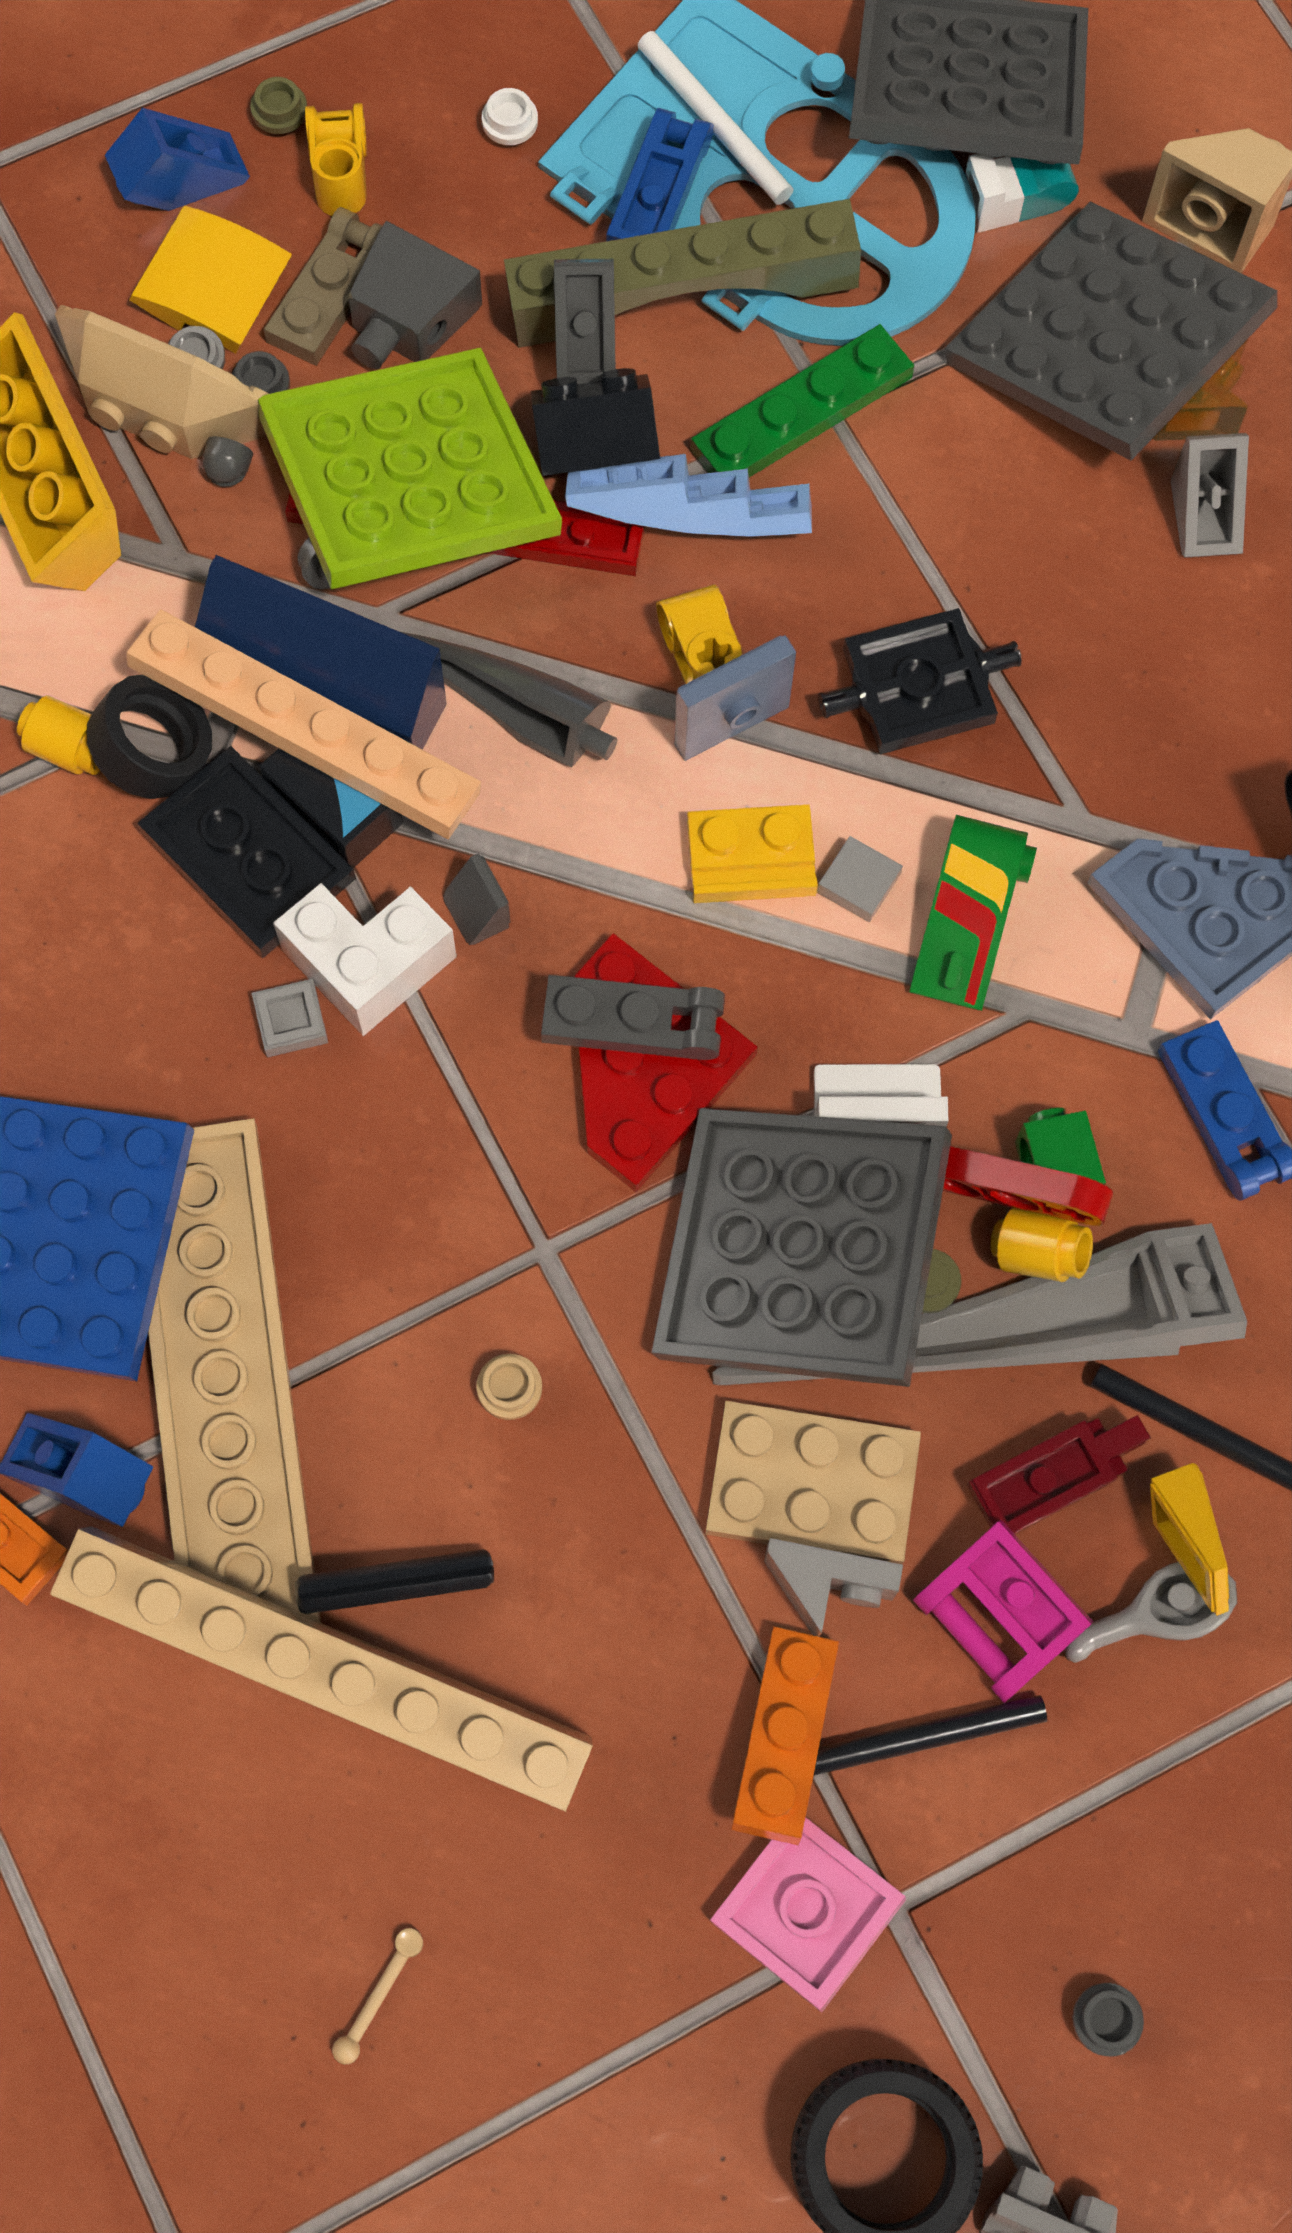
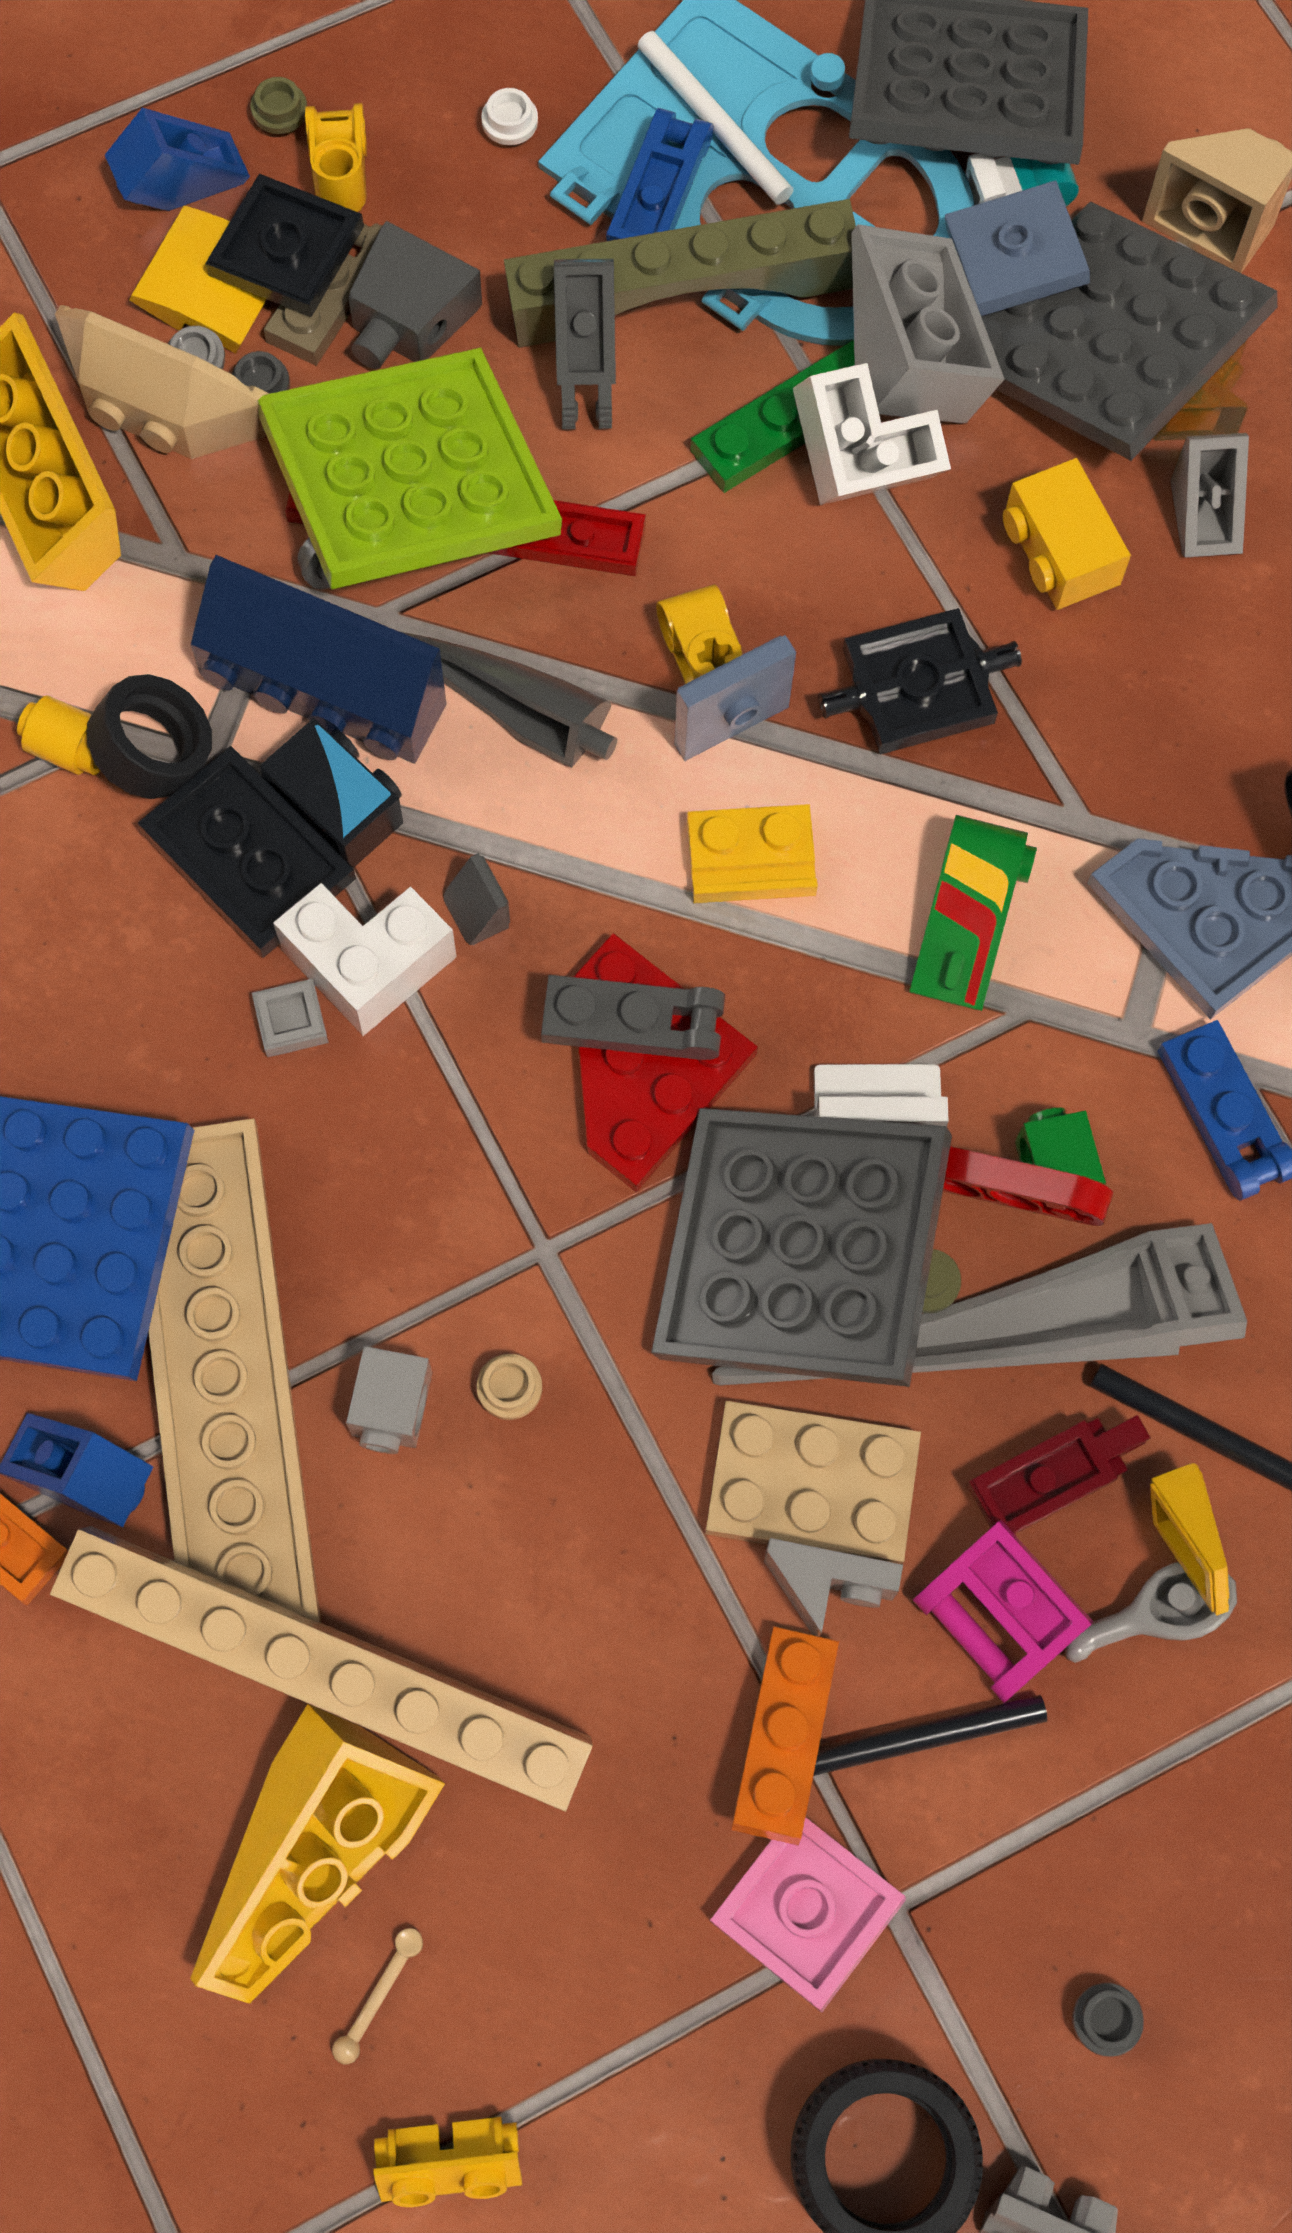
light nougat plate [126,609,481,840] -> none
dark grey hinge [203,436,253,487] -> none
black axle [295,1549,494,1614] -> none
black brick [530,368,660,476] -> none
light blue slope [565,454,812,537] -> none
light grey tile [817,836,903,922] -> none
yellow brick [991,1208,1093,1282] -> none
none -> yellow wedge [190,1704,445,2004]
none -> black plate [205,173,364,317]
none -> light grey brick [346,1346,433,1454]
none -> yellow hinge [373,2116,523,2207]
none -> white brick [793,363,951,505]
none -> light grey slope [851,224,1004,424]
none -> sand blue plate [945,180,1090,316]
none -> yellow brick [1003,458,1131,610]

